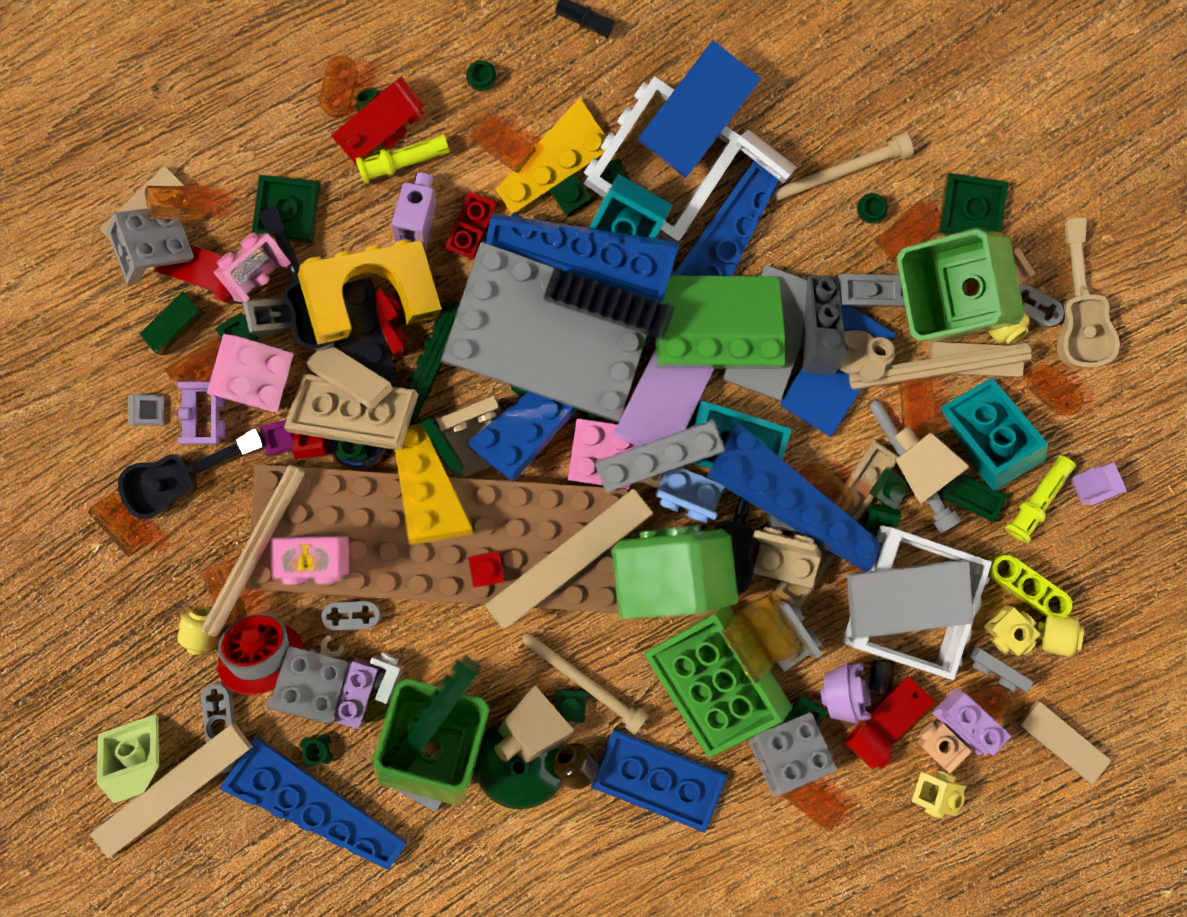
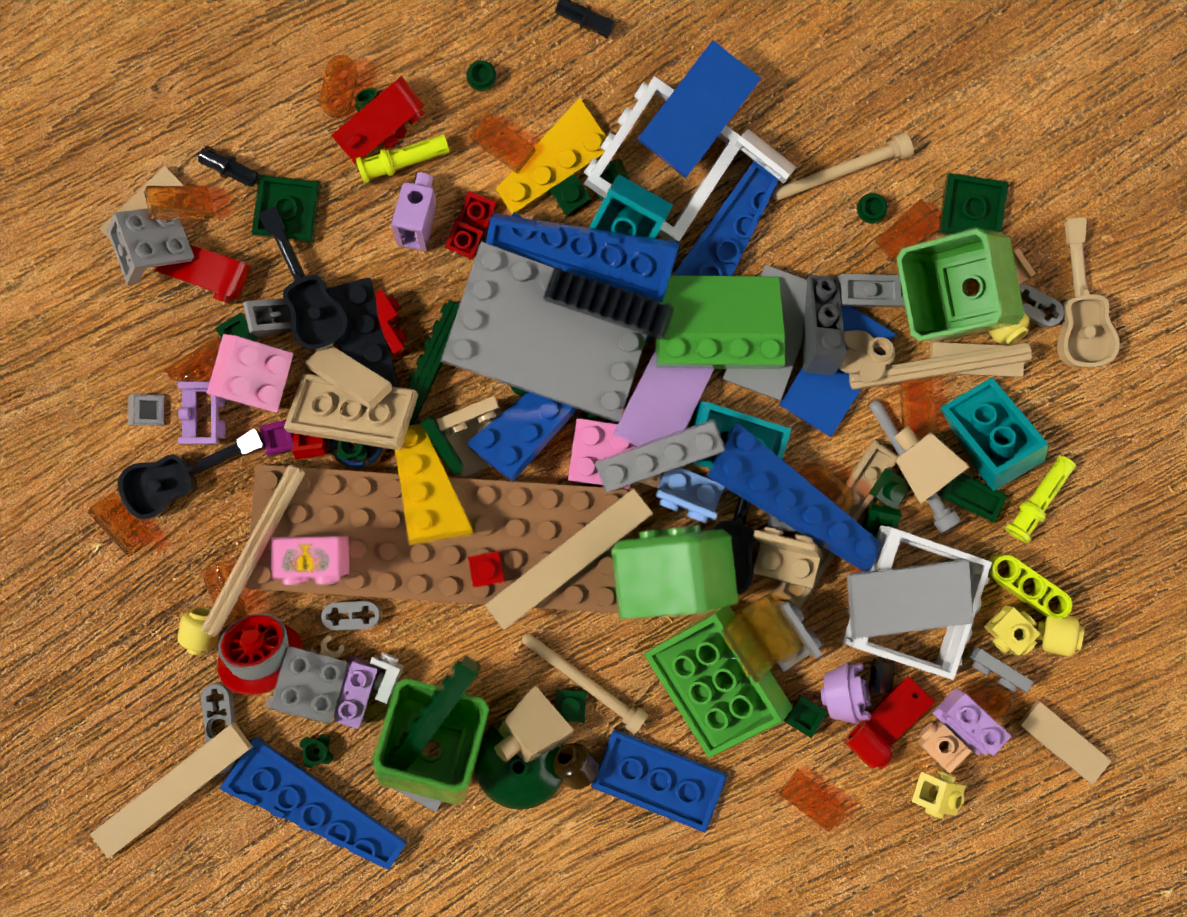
yellowish green slope [97,714,159,803] -> none
dark green slope [140,291,205,356] -> none
bright pink window [213,232,291,302] -> none
yellow arch [298,239,442,344] -> none
light grey bracket [748,713,837,798] -> none
clear orange plate [1026,365,1084,416] -> none
lavender panel [1071,462,1127,505] -> none
none -> black axle [198,145,259,187]

